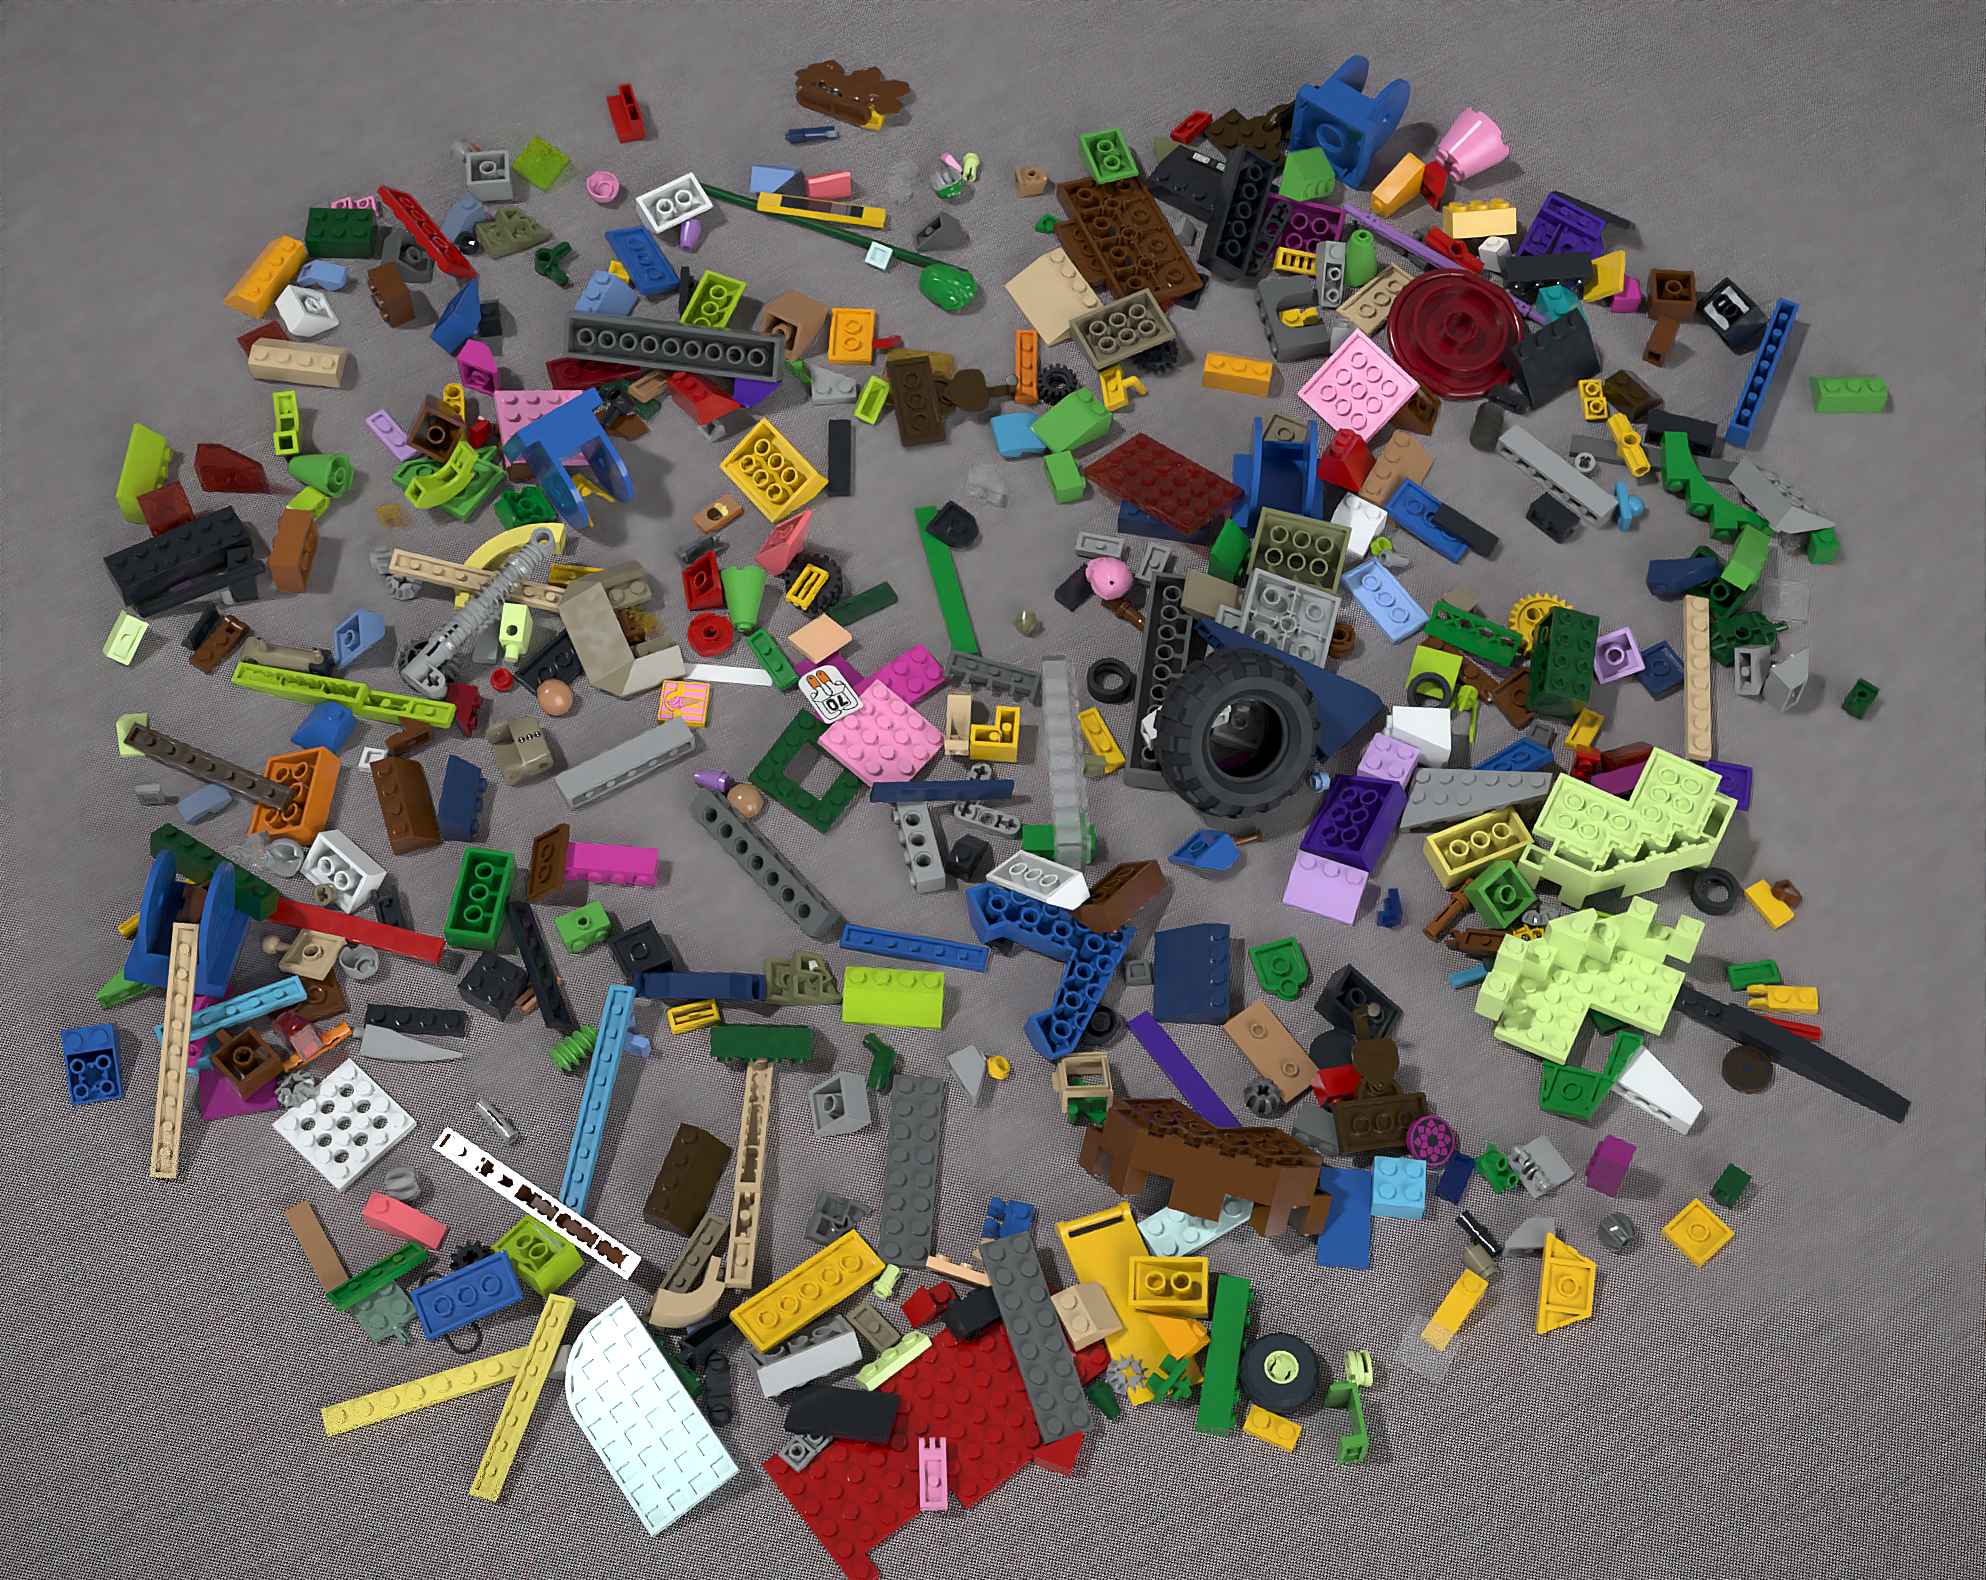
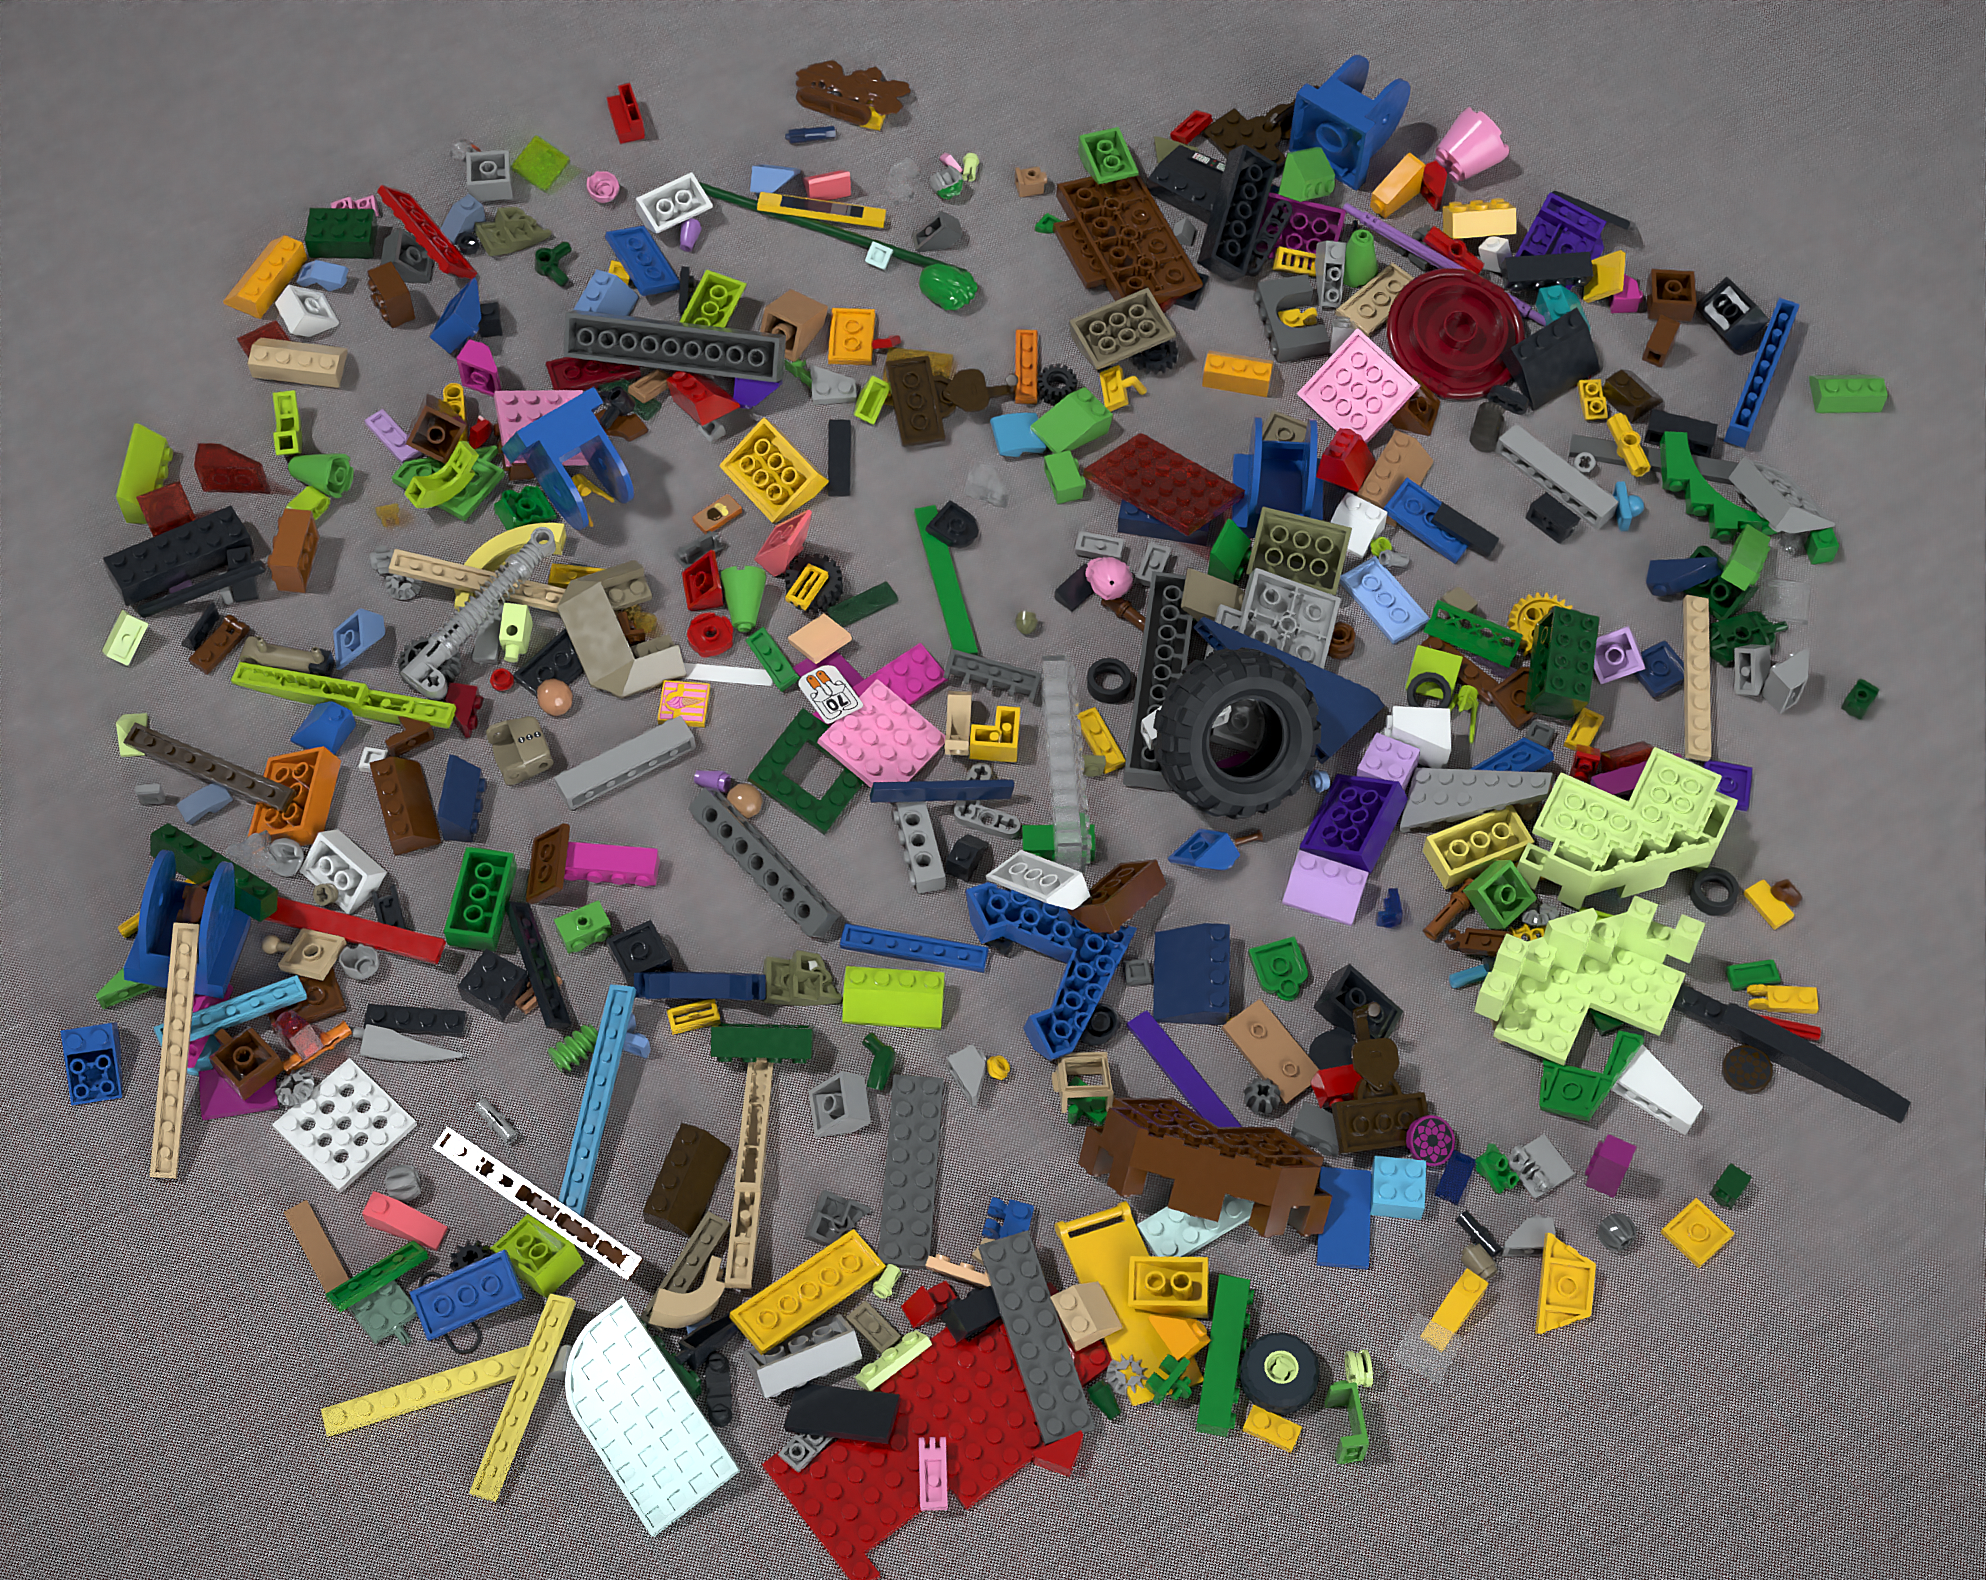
tan slope [1004,247,1104,348] -> none

